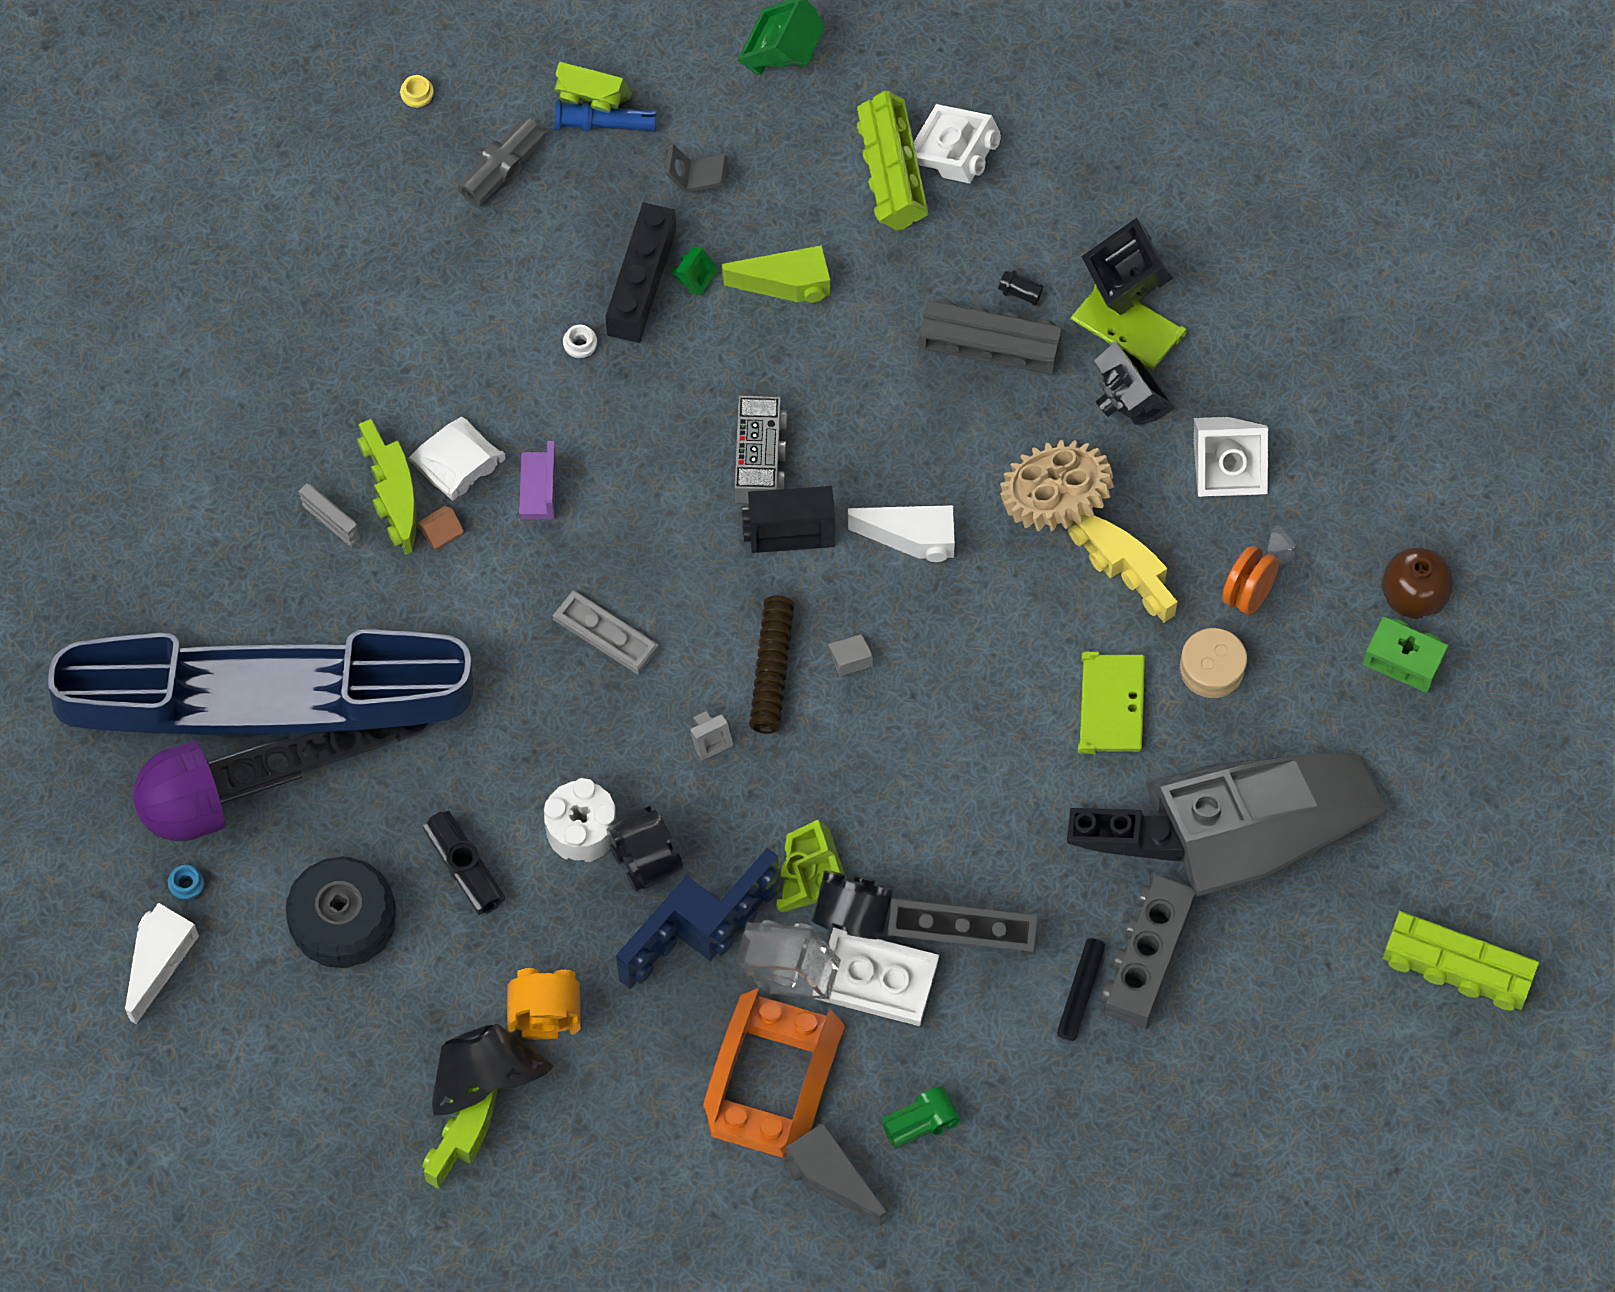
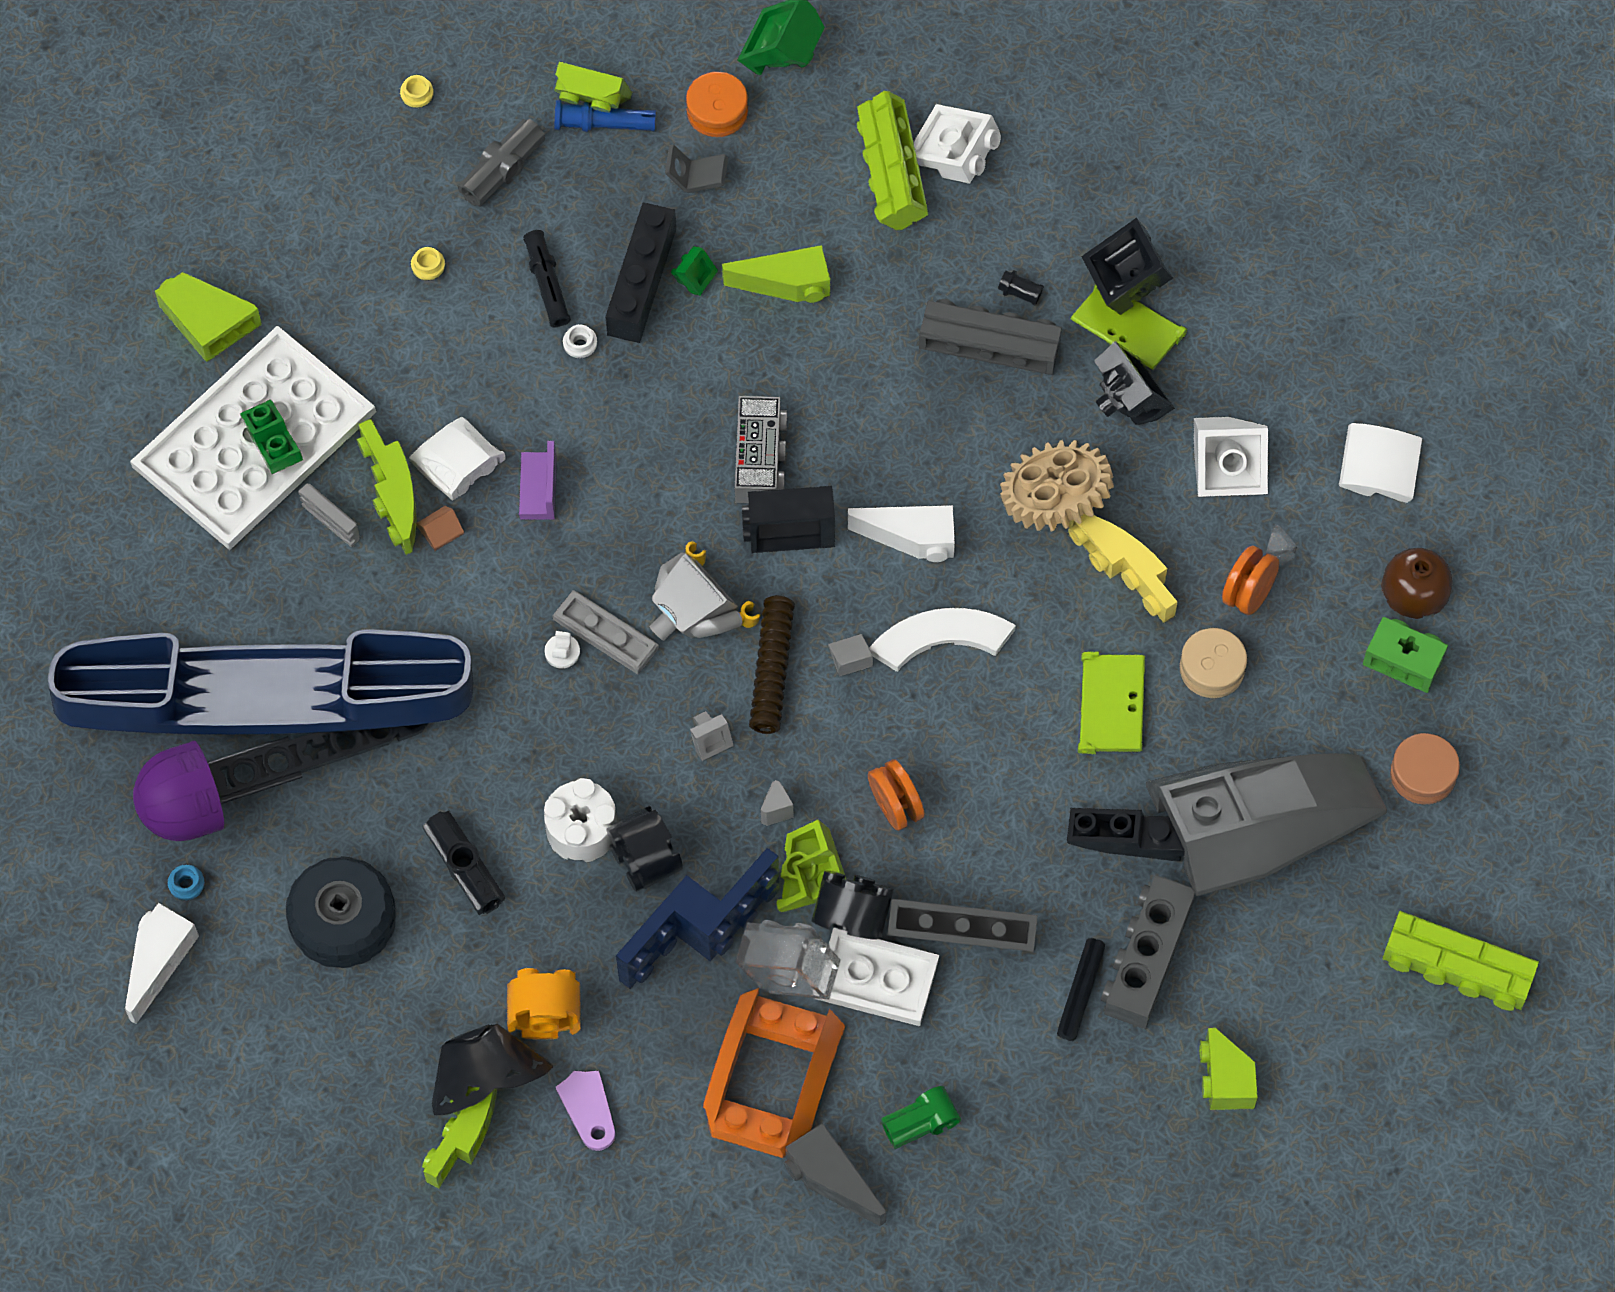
none -> white plate [130,326,376,550]
none -> lime slope [155,272,262,362]
none -> green slope [240,399,303,474]
none -> light yellow plate [411,247,445,280]
none -> black pin [523,230,571,328]
none -> white plate [545,631,580,668]
none -> lavender piece [556,1071,615,1151]
none -> torso [649,541,761,641]
none -> orange head [686,72,748,137]
none -> light grey slope [761,780,794,826]
none -> orange head [868,759,925,831]
none -> white tile [869,608,1016,672]
none -> lime slope [1199,1028,1258,1110]
none -> white slope [1339,423,1422,503]
none -> nougat head [1390,733,1460,804]

